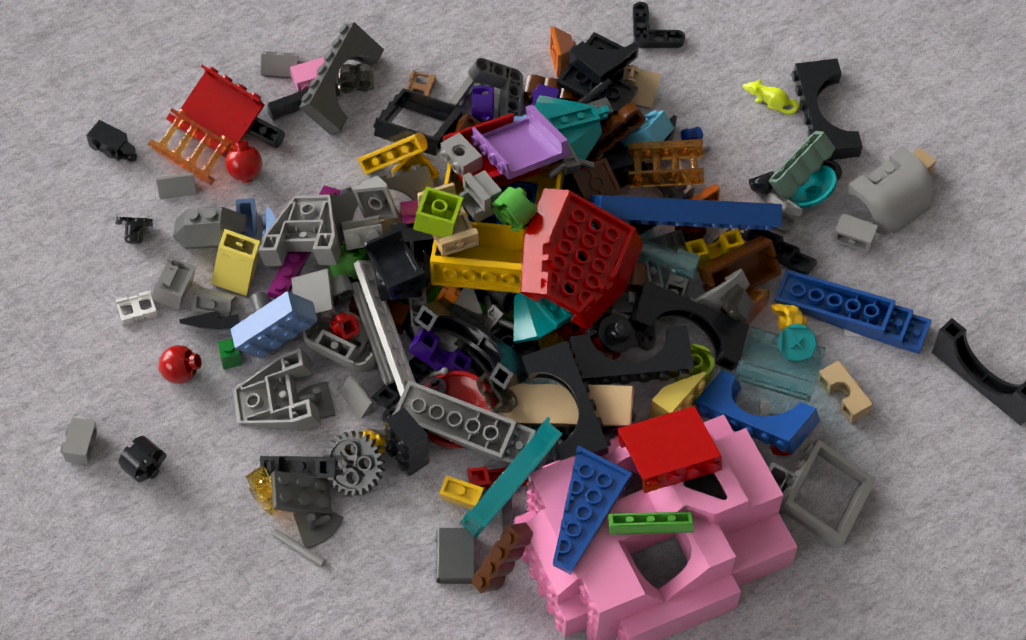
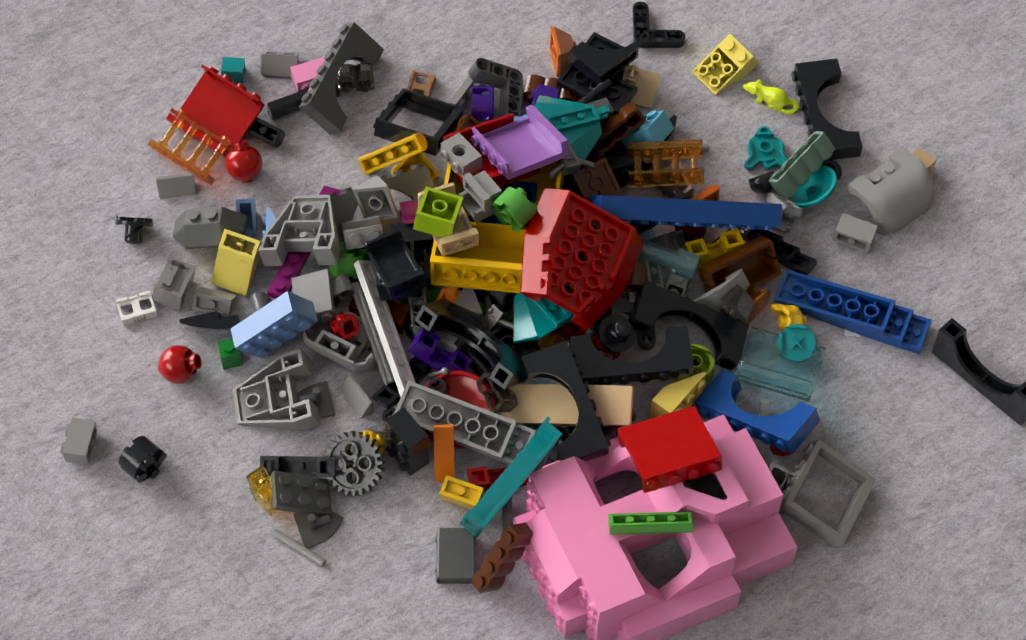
black hinge [86,120,137,162] -> none
blue wing [553,445,632,575] -> none
clear blue piece [681,126,703,147] -> none
tan arch [817,360,873,424] -> none
none -> teal panel [221,57,246,83]
none -> orange tile [433,424,455,482]
none -> light yellow slope [692,34,759,95]
none -> teal tile [744,126,788,170]

